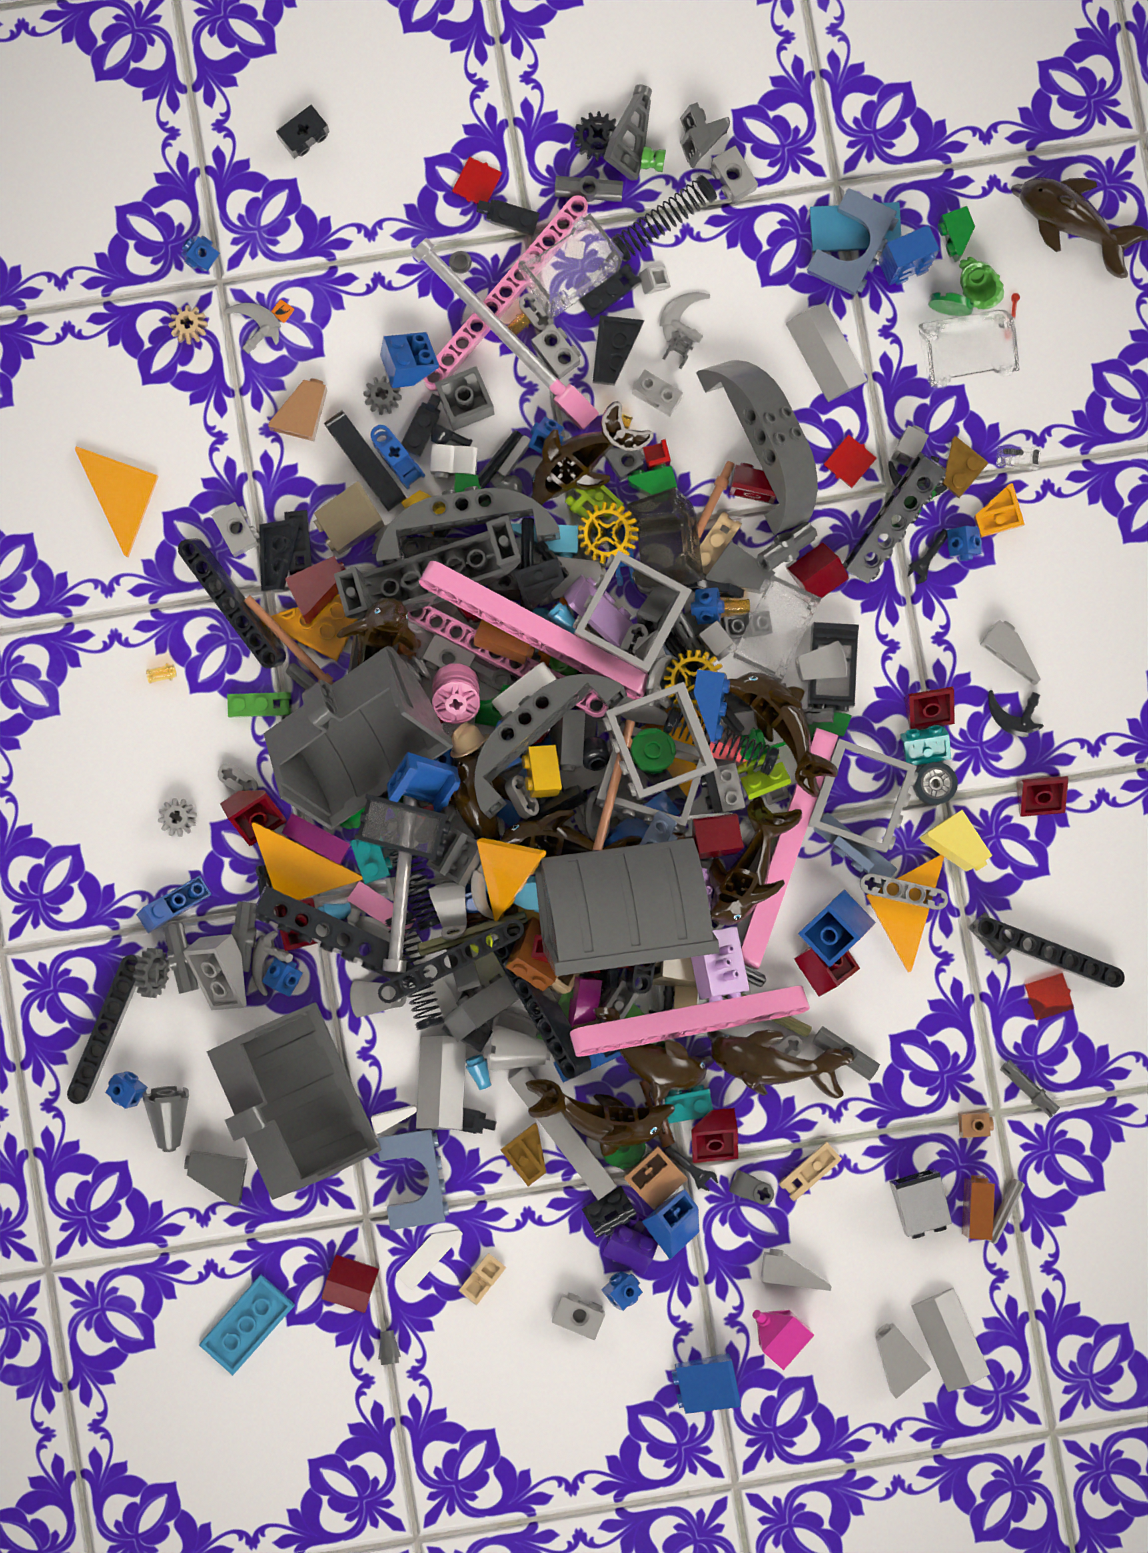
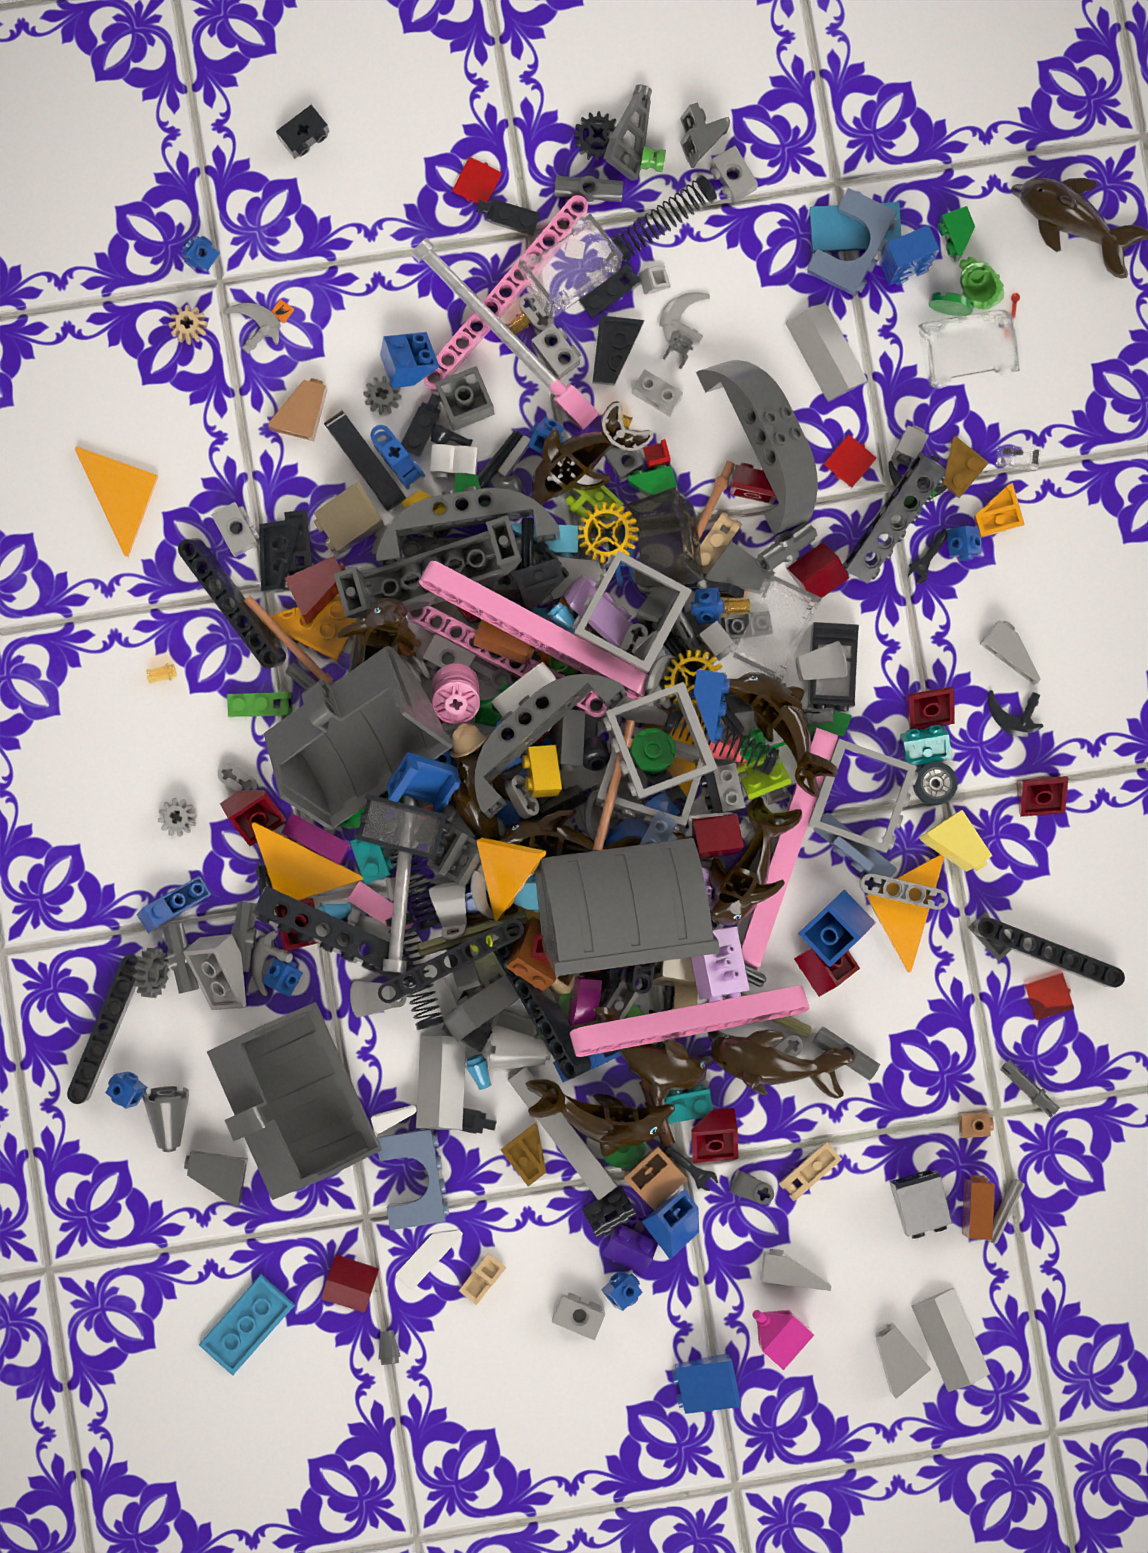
flat silver plate [449,251,472,274] -> none

